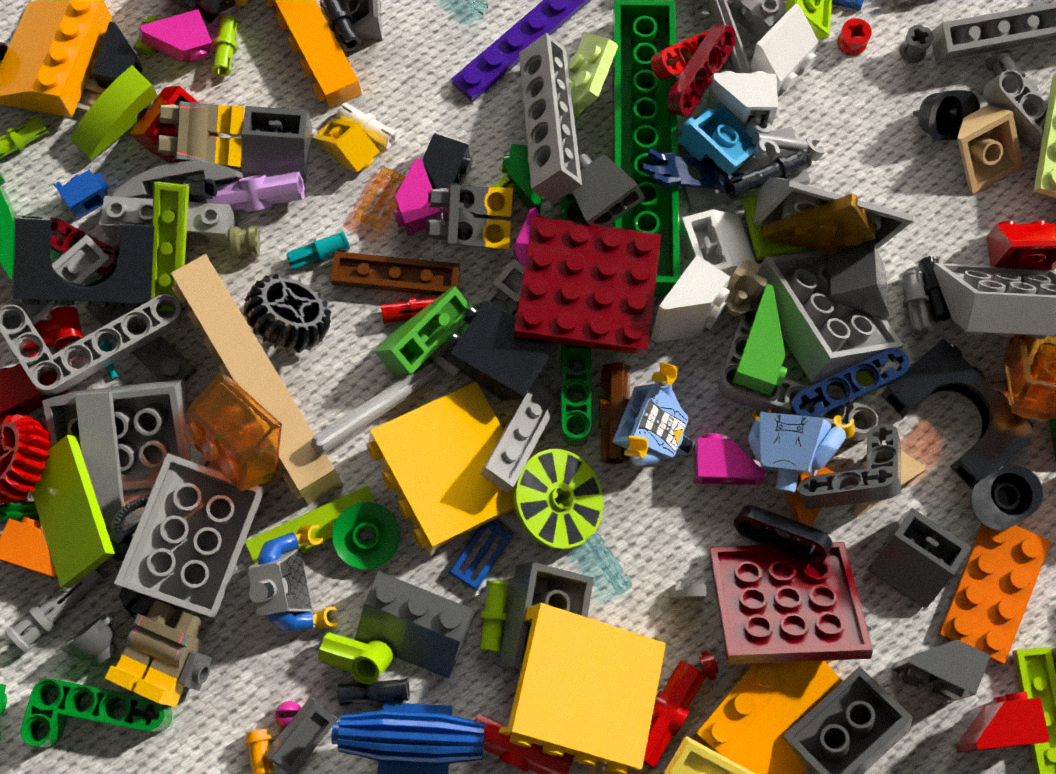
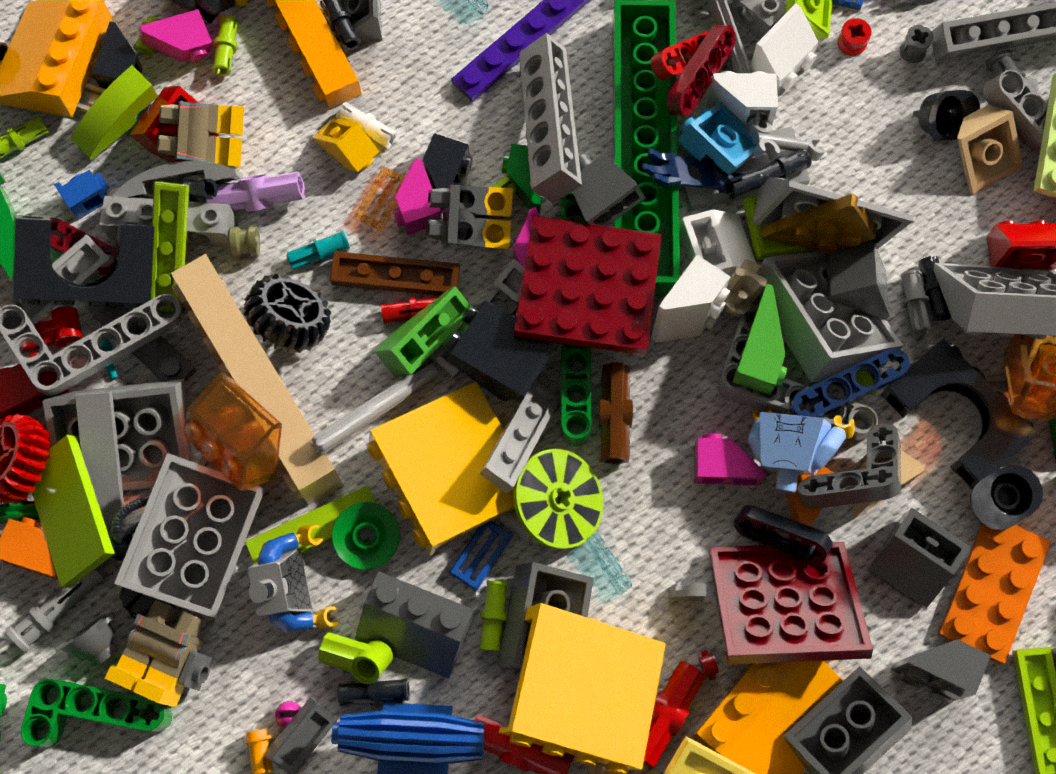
dark grey slope [242,106,312,183] -> none
yellowish green wing [568,32,618,119] -> none
torso [612,362,693,466] -> none
red slope [956,692,1050,753] -> none

